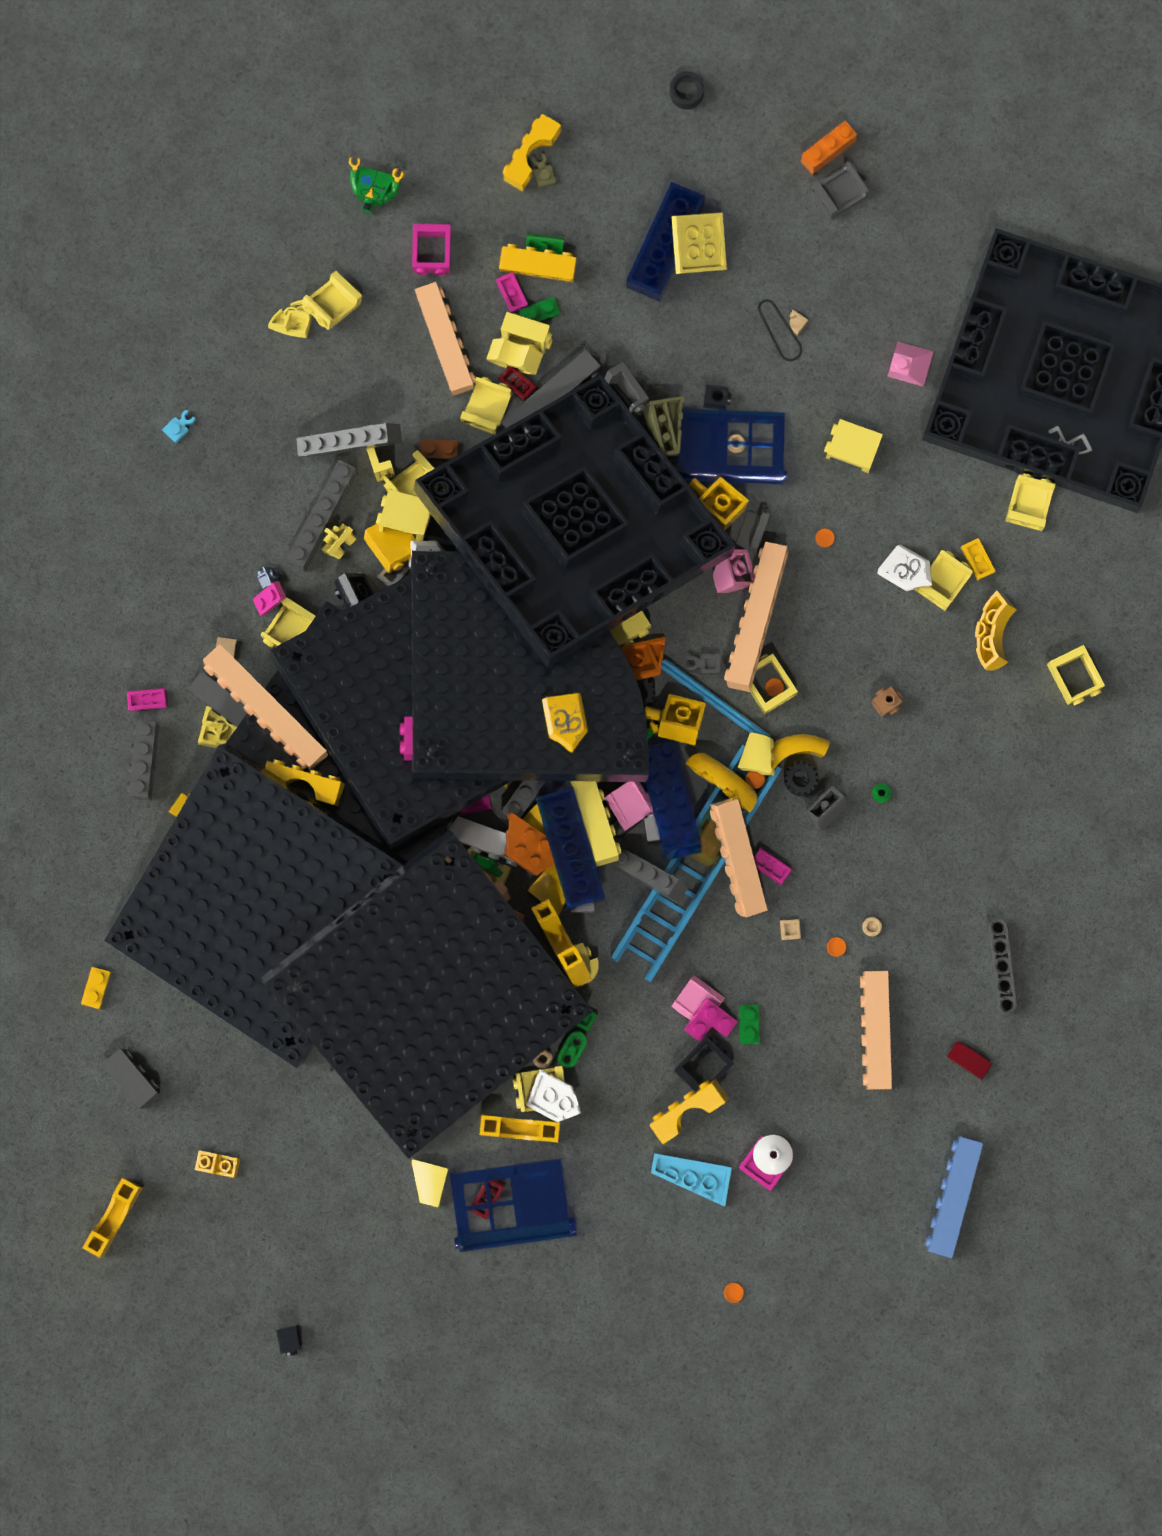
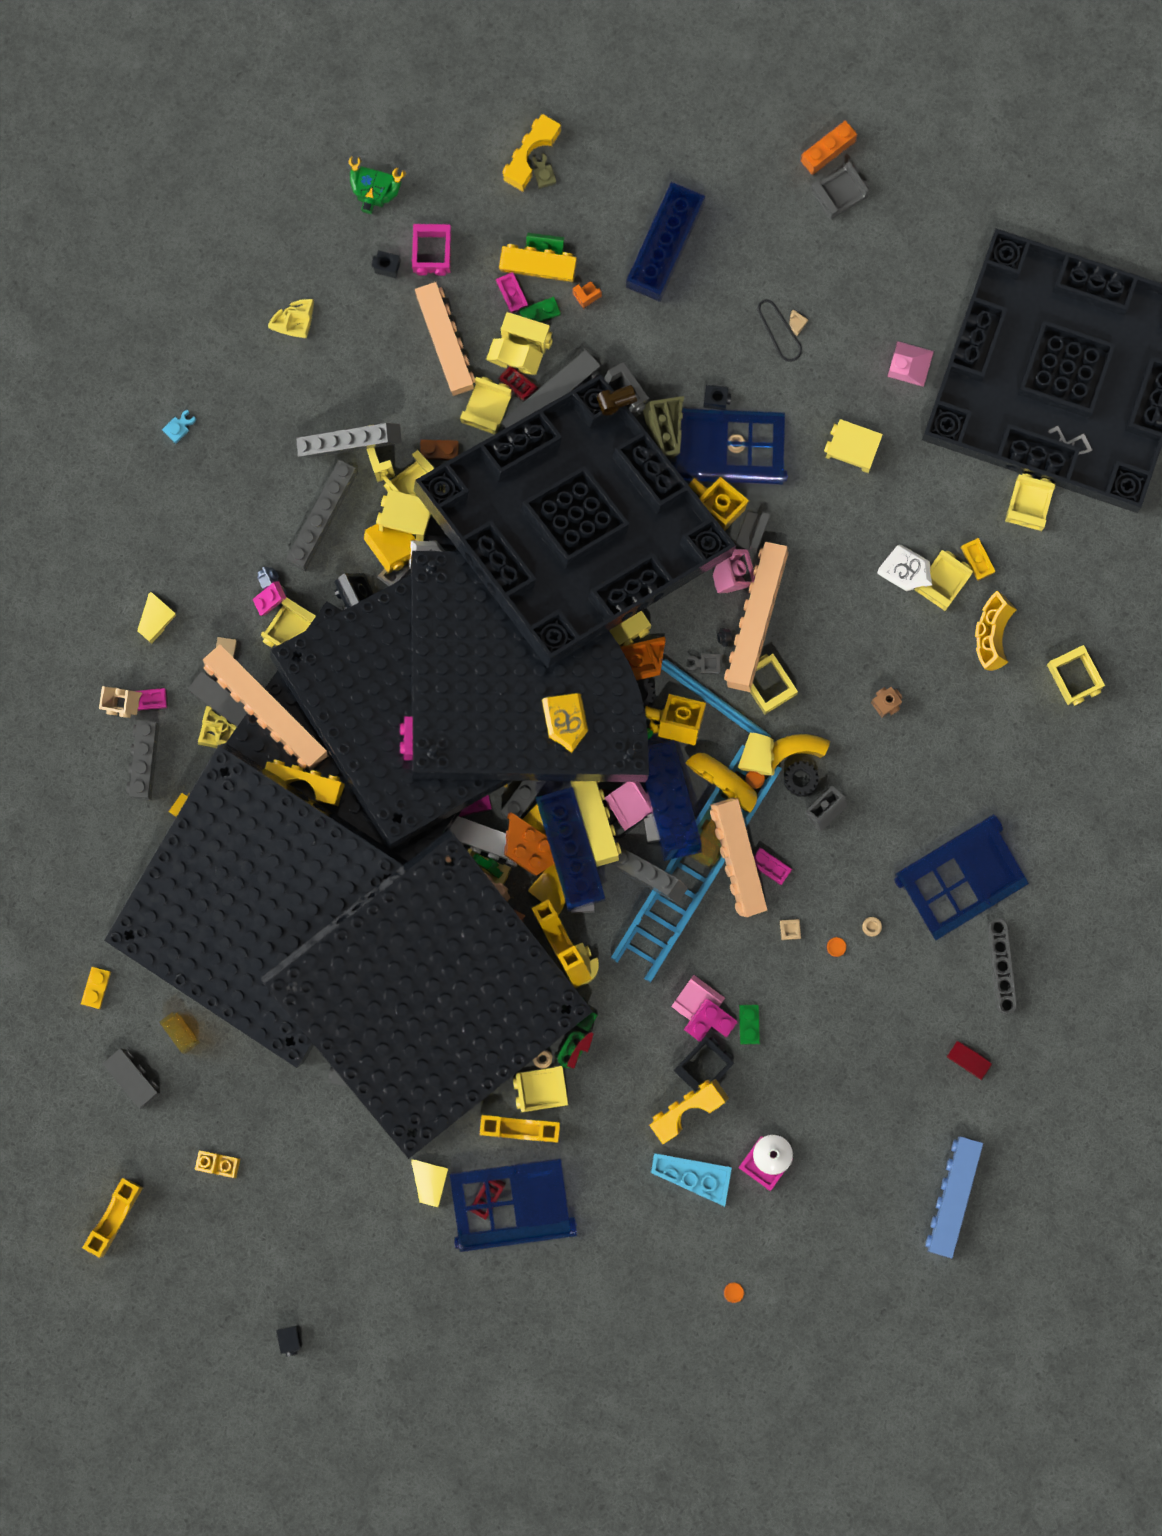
light yellow panel [302,271,362,331] -> none
light yellow hips [321,524,356,559] -> none
white tile [526,1070,581,1122] -> none
black tyre [670,71,704,110] -> none
light yellow plate [672,213,727,274] -> none
orange piece [765,678,784,697] -> none
orange piece [815,529,835,548] -> none
light nougat brick [860,971,892,1090] -> none
green plate [872,784,891,803] -> none
none -> tan window [99,686,142,718]
none -> light yellow slope [137,592,176,644]
none -> clear yellow window [159,1012,200,1054]
none -> black brick [372,250,401,278]
none -> dark red slope [567,1032,594,1069]
none -> orange panel [573,282,602,308]
none -> dark brown piece [597,385,637,415]
none -> black plate [717,628,732,647]
none -> clear blue door [894,814,1029,940]

